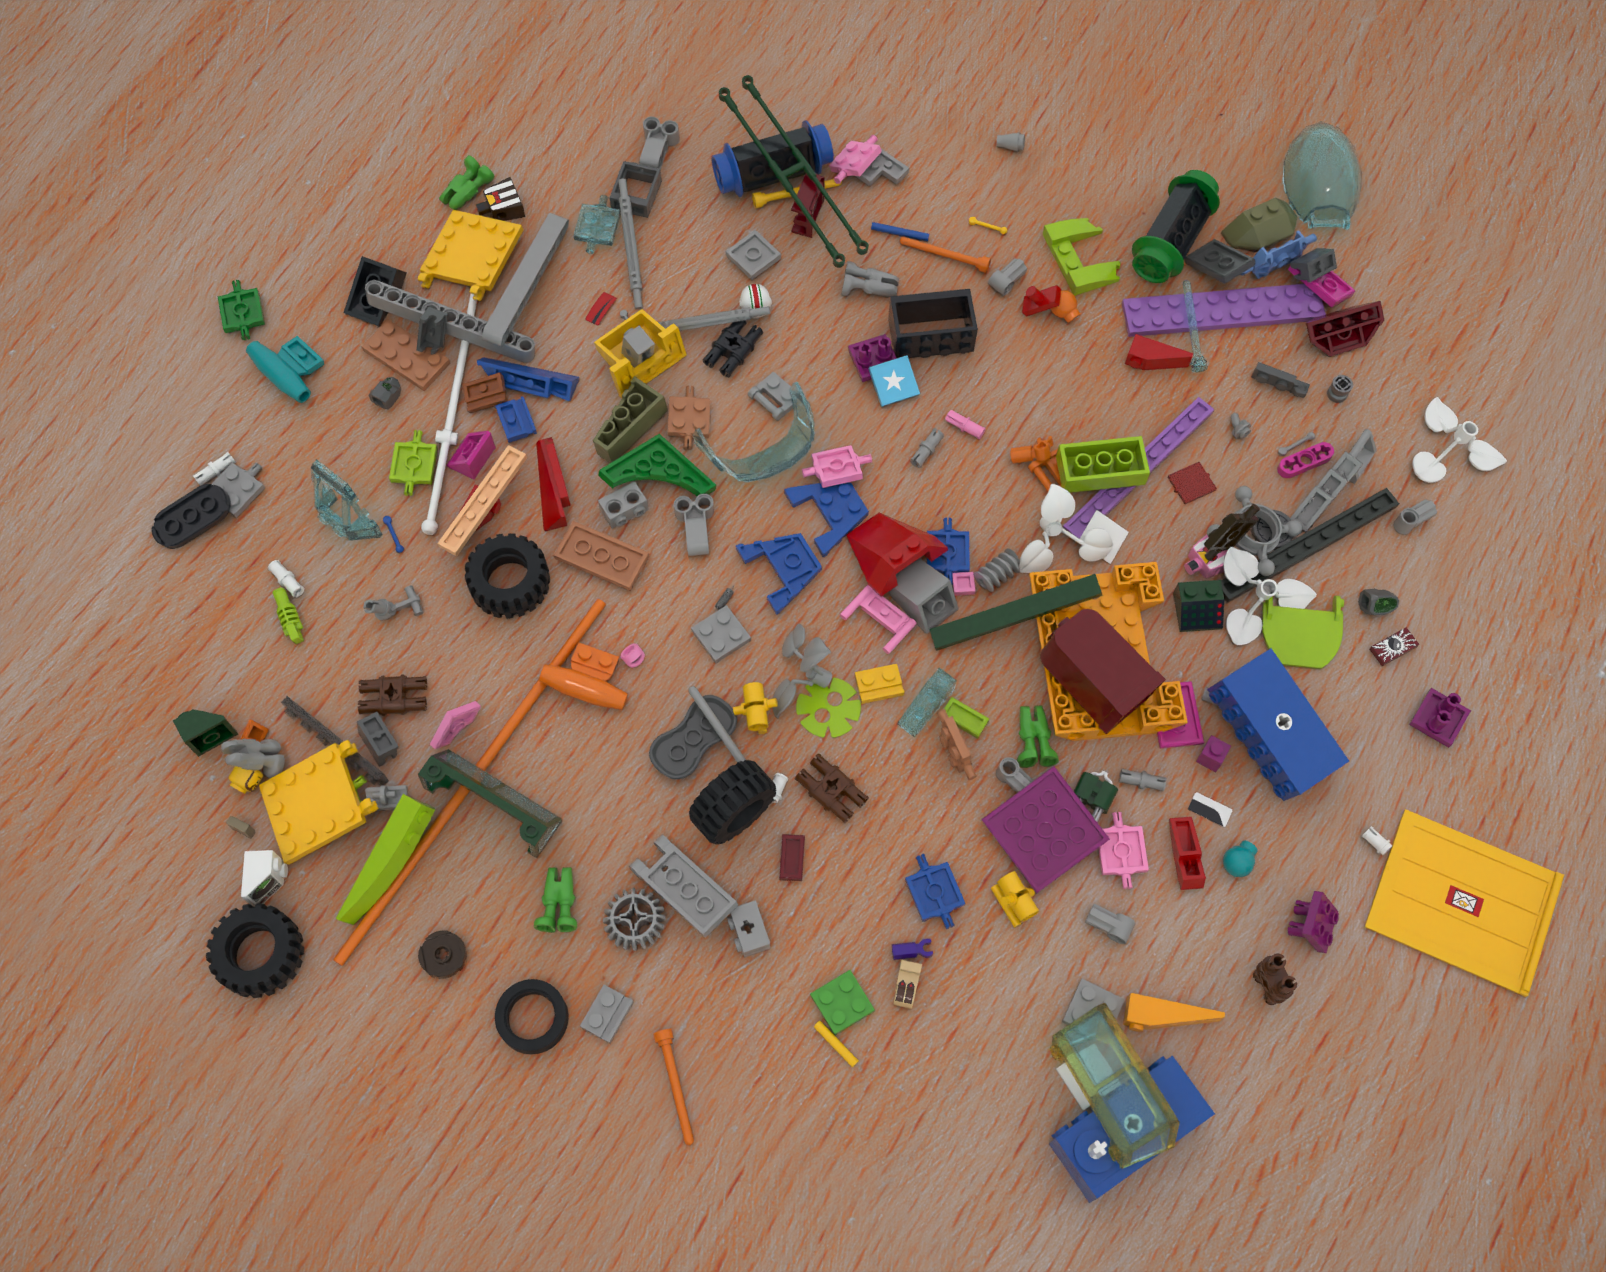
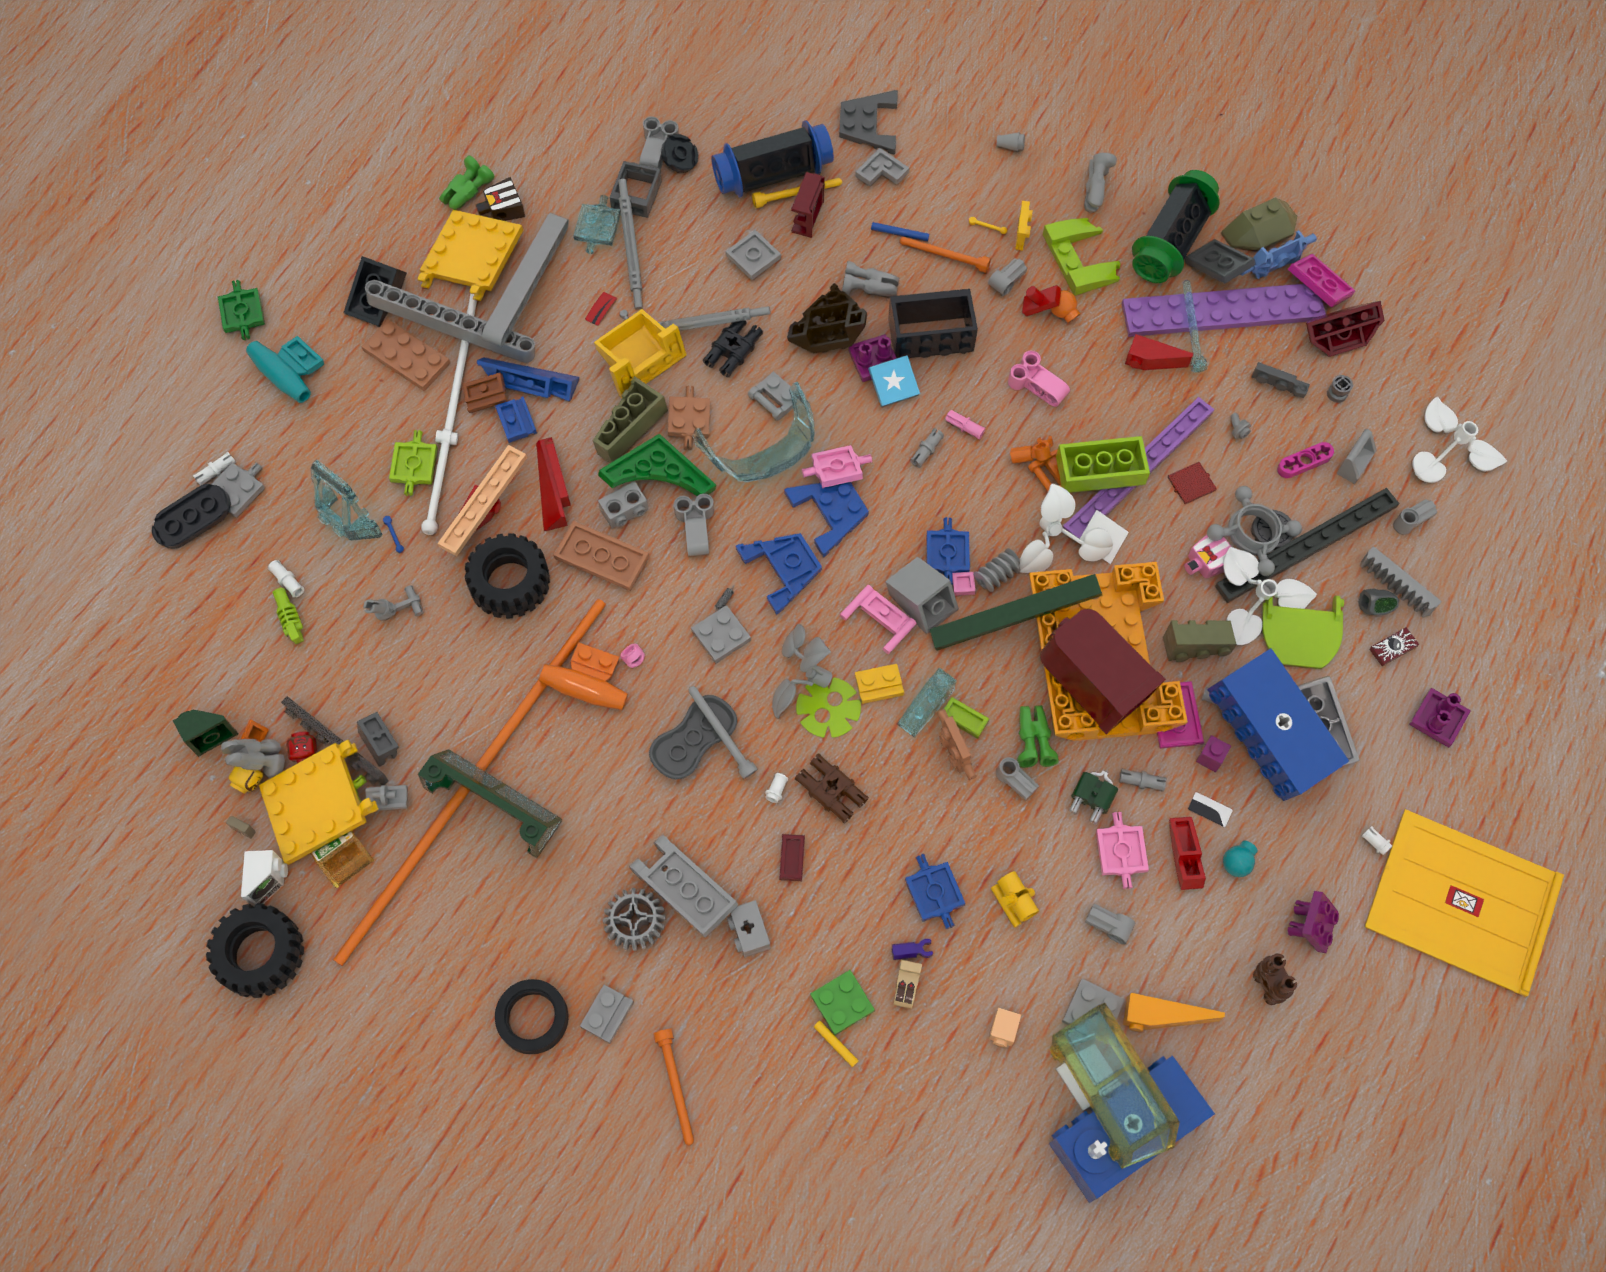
lime wedge [336,794,435,925] -> none
reddish brown pin [358,674,427,716] -> none
dark grey rock [368,377,401,410] -> none
dark grey hinge [416,307,448,355] -> none
dark brown plate [418,930,467,979] -> none
bright pink tile [430,701,481,749] -> none
dark pink slope [446,431,496,480] -> none
bright green piece [534,867,577,933] -> none
light grey brick [621,325,655,368] -> none
black tyre [689,760,777,845] -> none
dark green bar [719,75,869,268] -> none
yellow pin [733,682,778,734] -> none
white helmet [739,284,772,319] -> none
bright pink plate [829,135,882,184] -> none
red wedge [846,512,948,597] -> none
magenta tile [981,766,1110,894] -> none
slope [1173,580,1224,632] -> none
dark brown plate [1204,504,1260,561] -> none
light grey hinge [1278,432,1315,456] -> none
clear light blue windscreen [1283,121,1362,230] -> none
dark grey hinge [1290,248,1337,282] -> none
light grey slope [1290,451,1363,532] -> none
none -> red head [286,732,318,764]
none -> clear yellow slope [310,831,374,888]
none -> black tile [661,134,699,173]
none -> dark brown wedge [787,283,867,354]
none -> dark grey wing [839,90,898,154]
none -> light nougat brick [989,1008,1021,1048]
none -> bright pink piece [1008,350,1070,407]
none -> yellow plate [1015,201,1033,251]
none -> light grey piece [1084,153,1117,213]
none -> olive wedge [1163,620,1237,662]
none -> light grey wedge [1298,676,1360,766]
none -> light grey gear [1360,546,1442,617]

